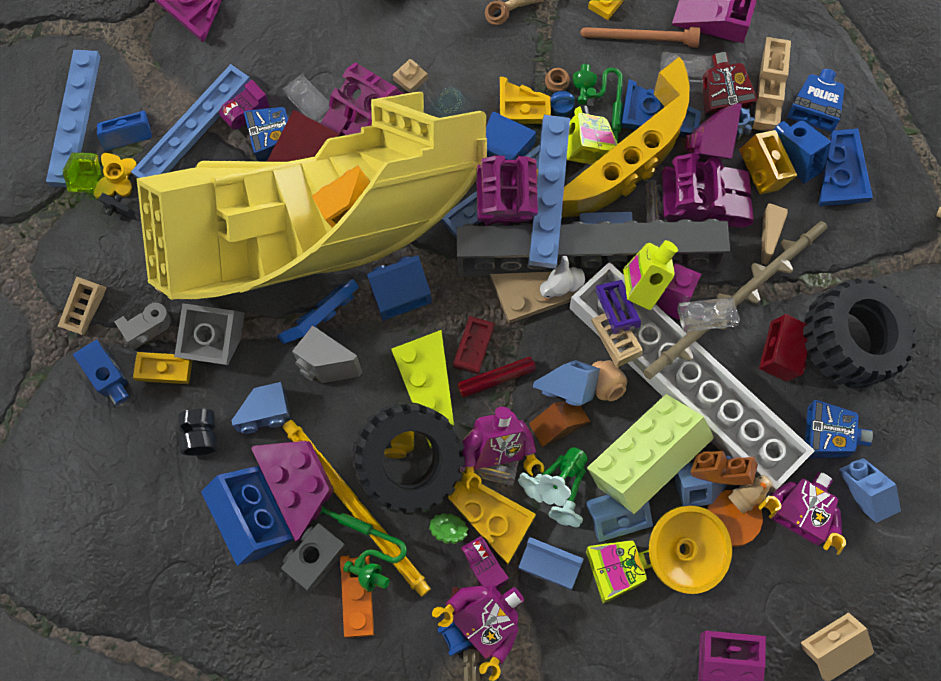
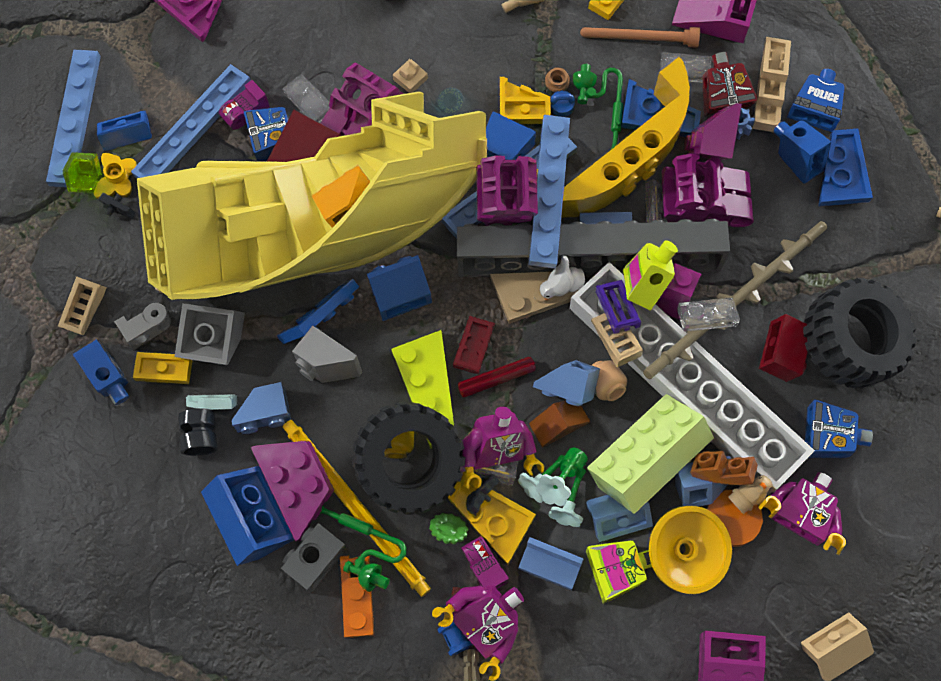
medium nougat plate [485,0,509,25] -> none
neon yellow torso [567,106,618,165] -> none
yellow brick [739,130,797,194] -> none
tan slope [761,204,788,265] -> none
medium blue slope [839,458,901,523] -> none
none -> light aqua tile [186,394,237,409]
none -> black piece [466,474,500,516]

